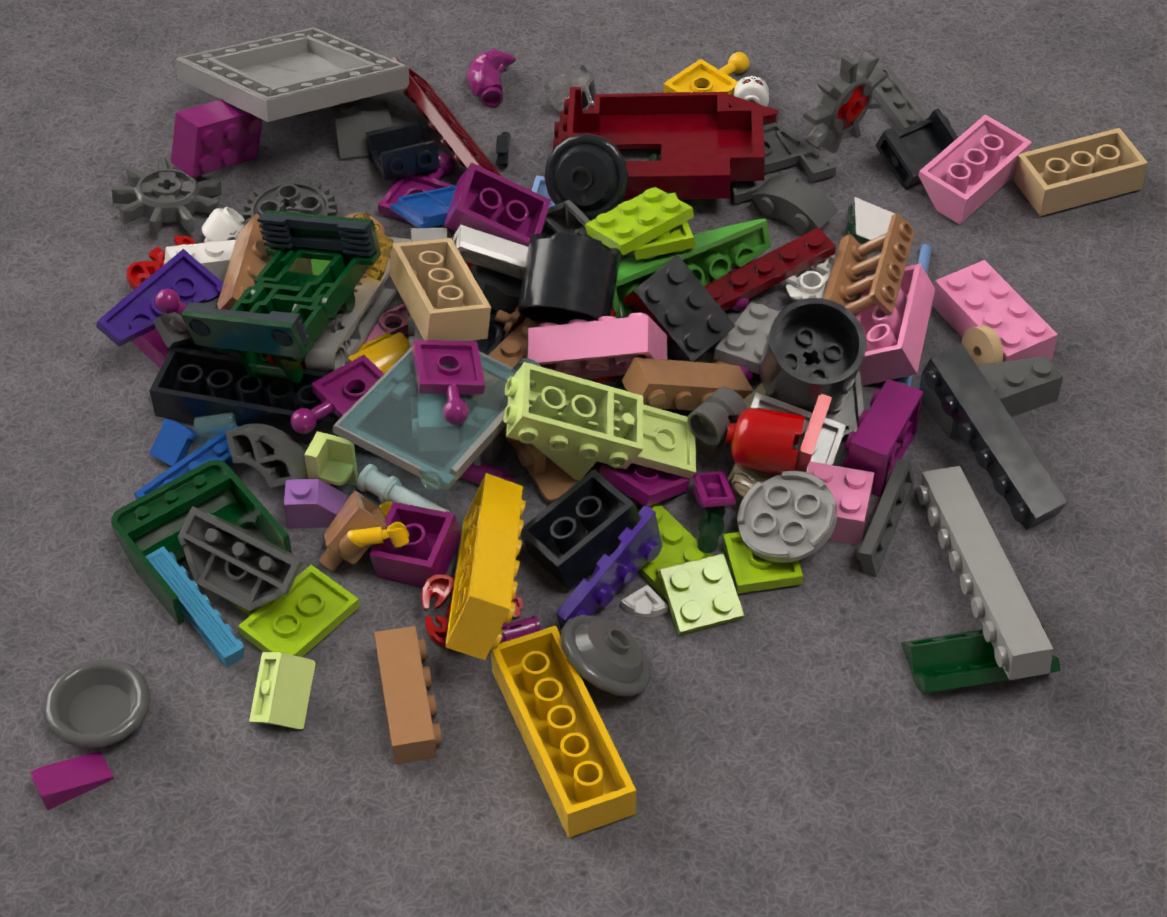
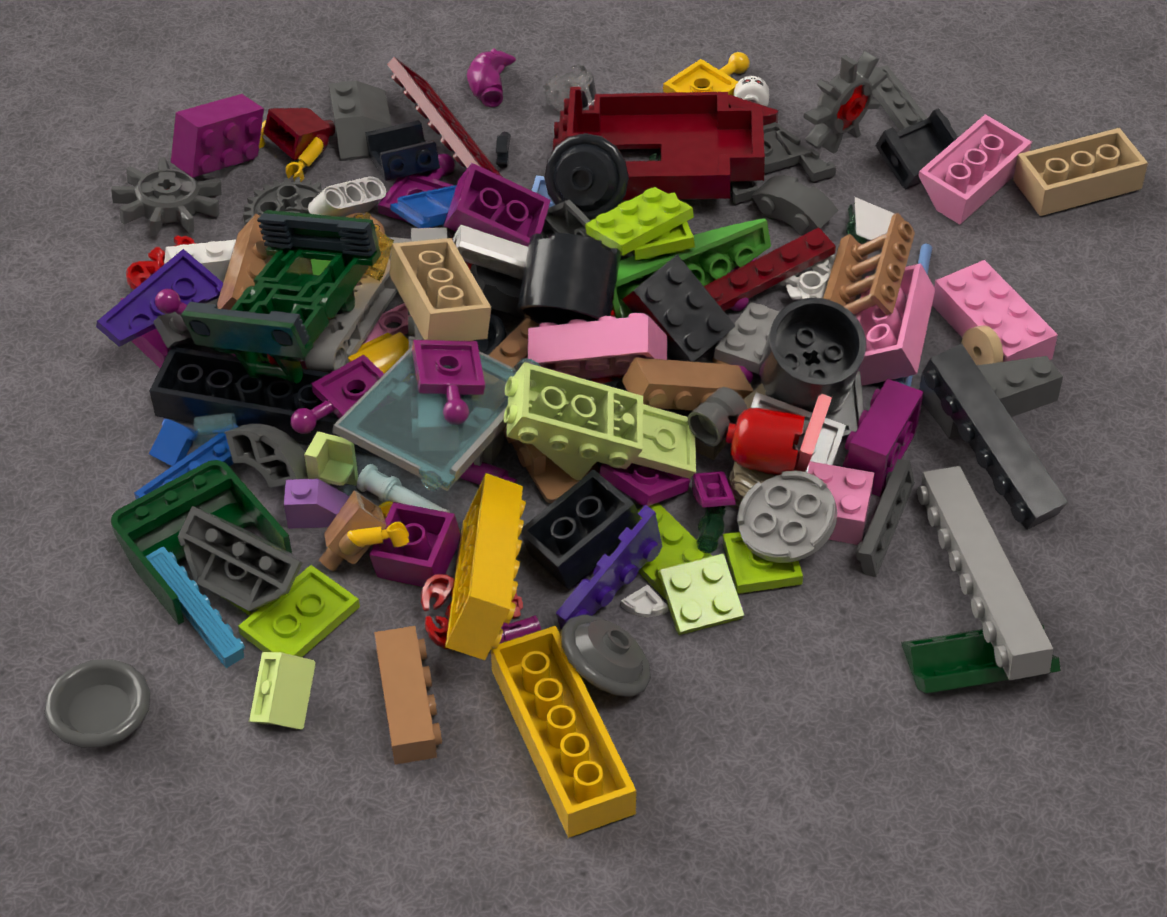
magenta slope [30,751,114,811] -> none
light grey tile [176,27,409,122] -> none
white head [202,207,244,243] -> none
medium nougat plant [495,308,526,339] -> none
none -> dark red torso [259,108,335,182]
none -> white beam [308,176,386,217]

